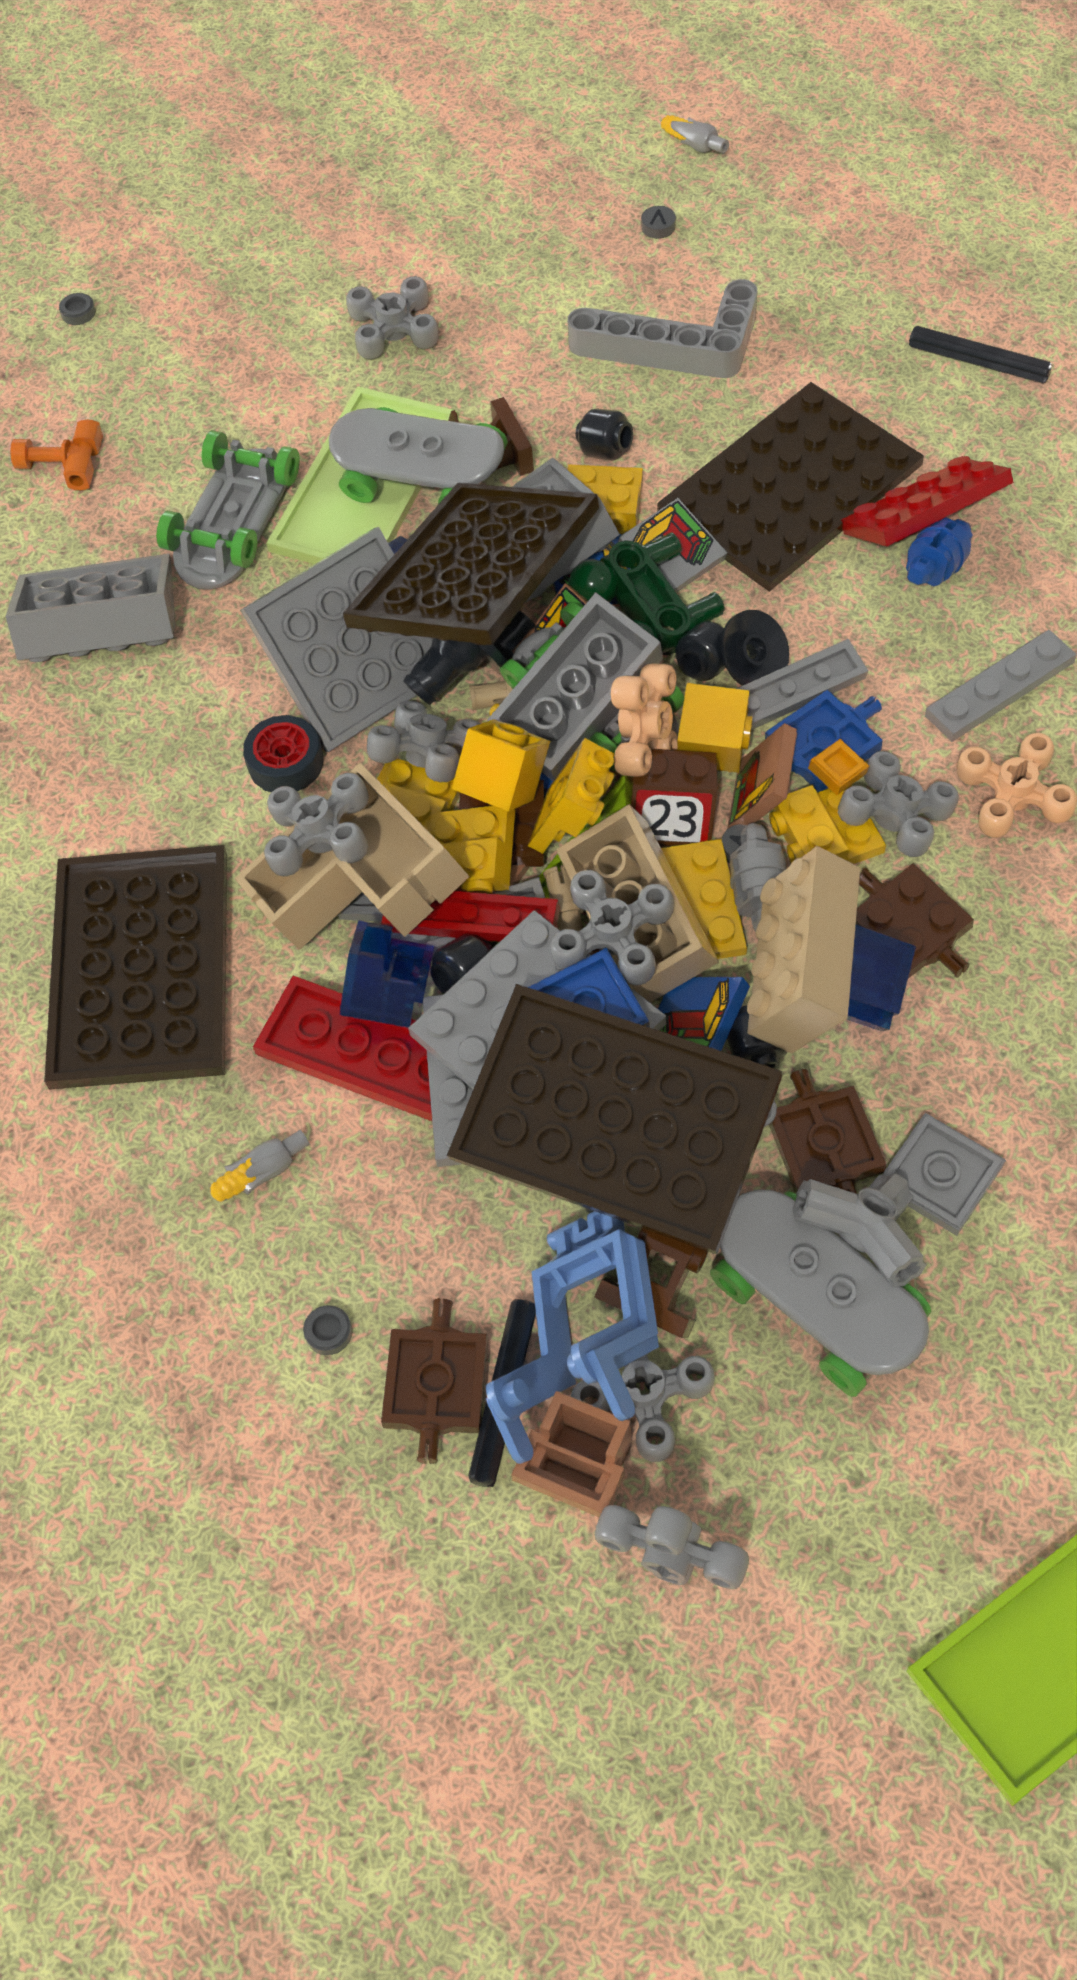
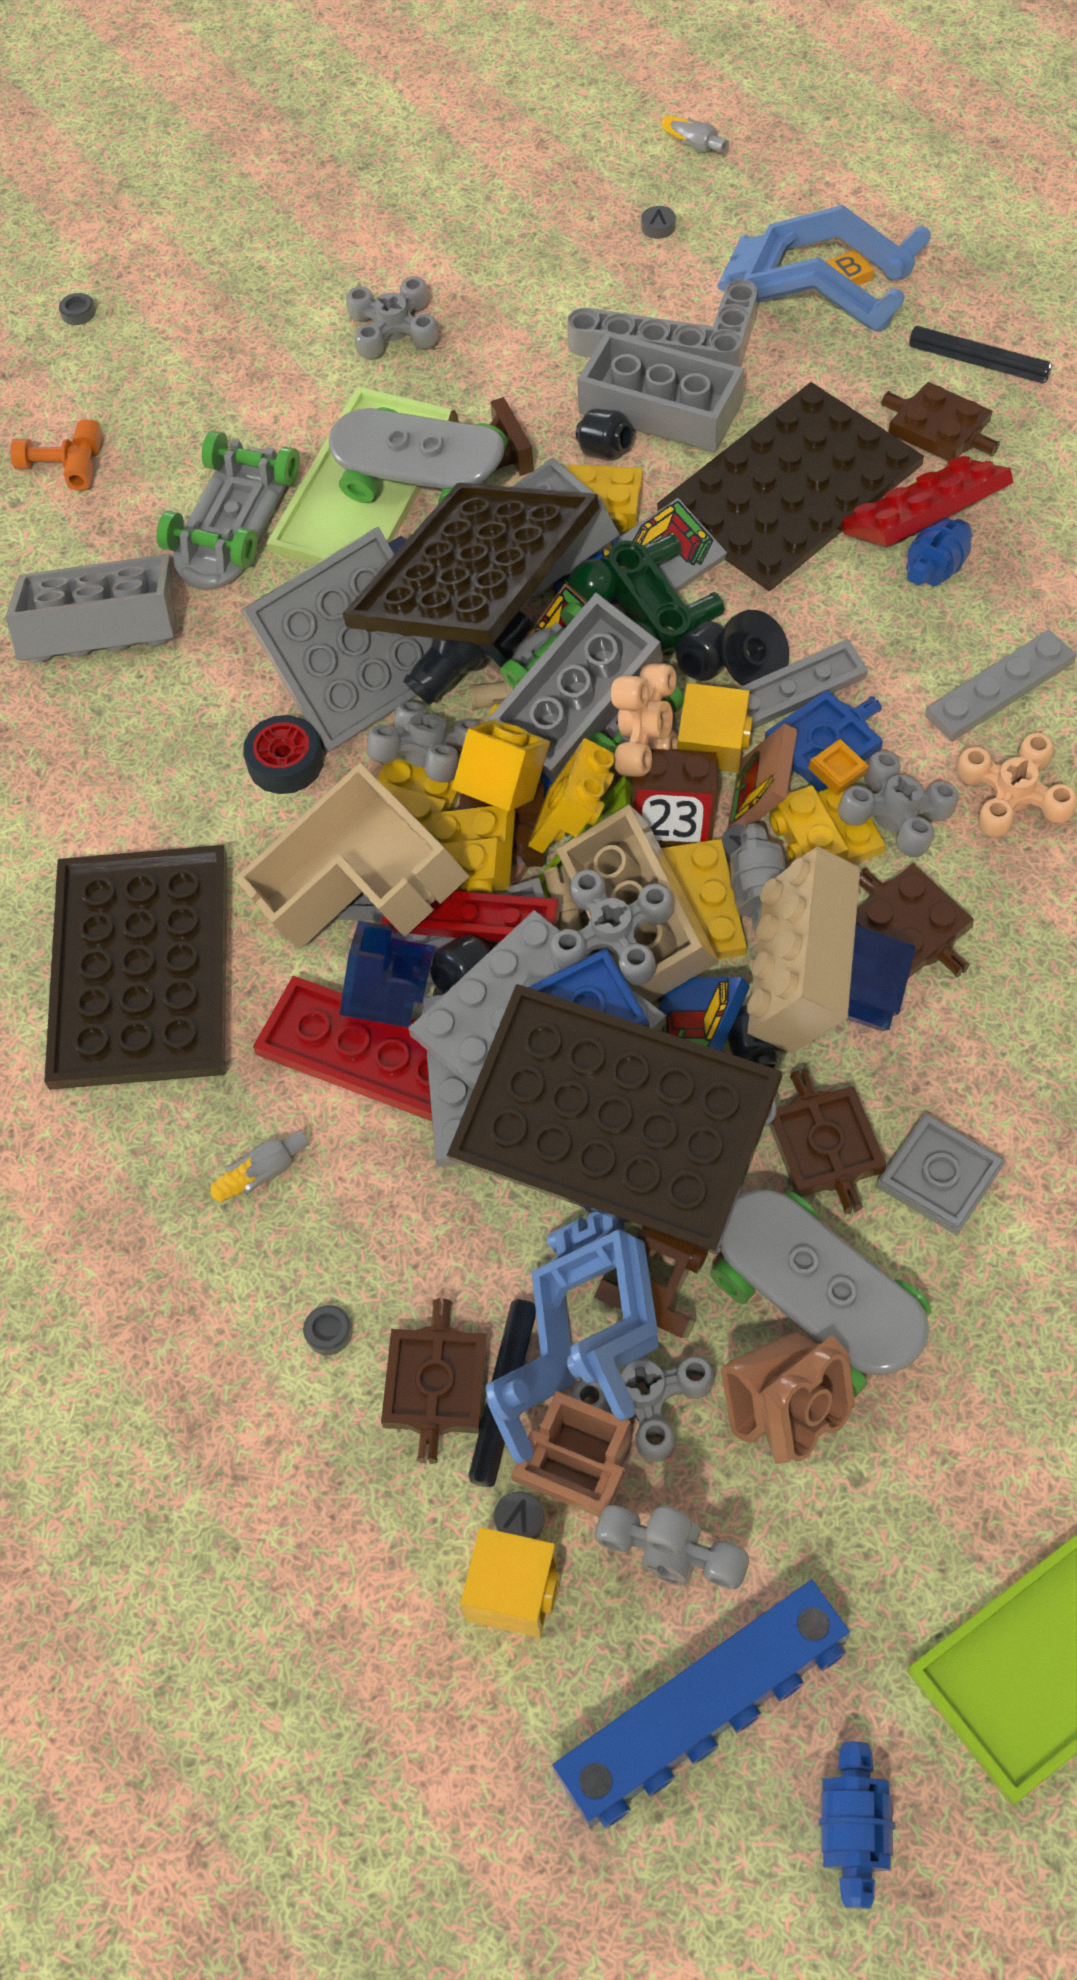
light grey gear [264,773,369,877] -> none
light grey piece [793,1173,927,1287] -> none
none -> yellow head [460,1527,560,1638]
none -> dark grey tile [494,1491,545,1539]
none -> blue piece [552,1579,850,1829]
none -> light grey brick [577,331,744,452]
none -> medium blue piece [717,205,931,332]
none -> nougat piece [721,1332,855,1464]
none -> blue piece [818,1741,896,1909]
none -> light orange tile [825,249,874,286]
none -> reddish brown plate [881,382,1000,461]

